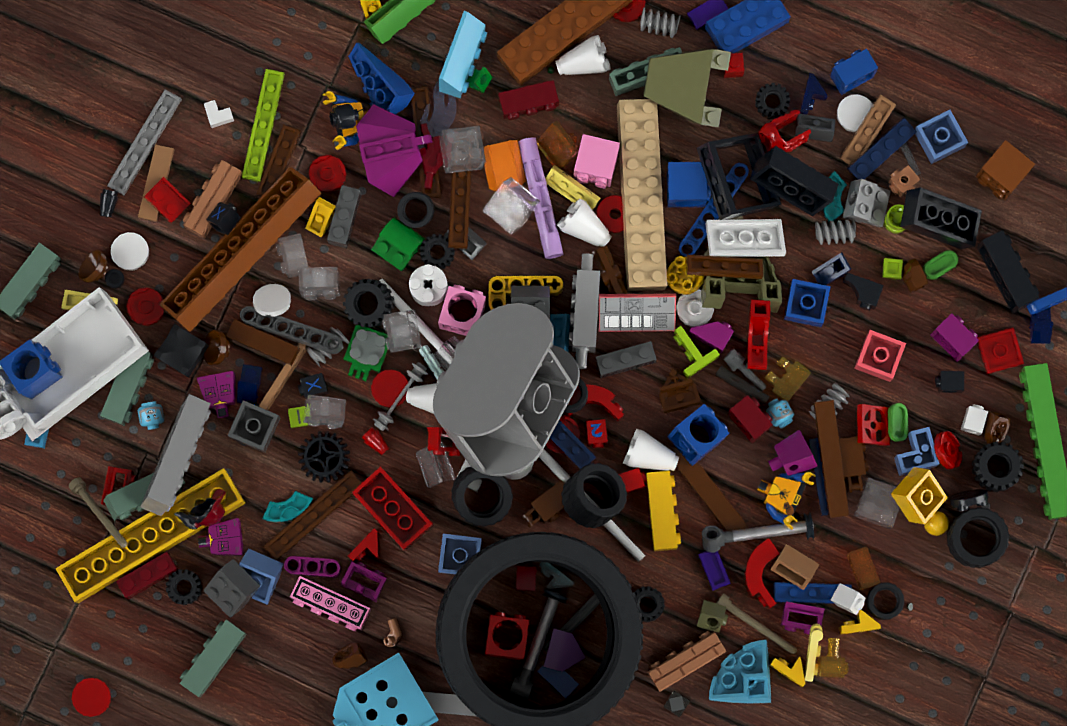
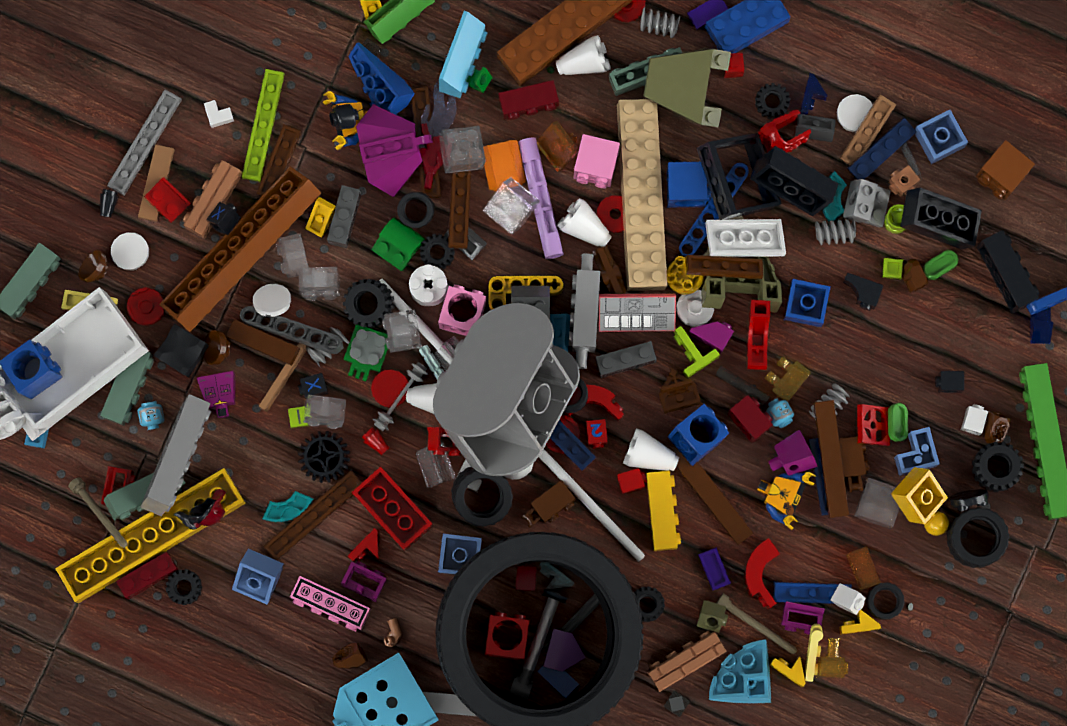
red tile [72,678,111,717] -> none
black tile [105,269,125,289] -> none
sand green brick [179,620,247,698] -> none
magenta torso [198,518,244,557] -> none
dark grey brick [204,559,260,618] -> none
dark grey brick [228,400,281,453] -> none
clear blue slope [237,364,263,405] -> none
magenta beam [284,556,342,578] -> none
red tile [308,155,347,193] -> none
light yellow plate [545,165,601,210] -> none
black tyre [561,463,627,528] -> none
piece [702,512,814,553] -> none
dark grey piece [723,349,767,391] -> none
medium nougat brick [771,544,820,590] -> none
dark blue slope [811,253,851,285] -> none
blue brick [830,48,878,95] -> none
coral brick [854,330,906,382] -> none
magenta brick [930,313,979,362] -> none
red tile [934,431,962,469] -> none
red tile [977,327,1025,375] -> none

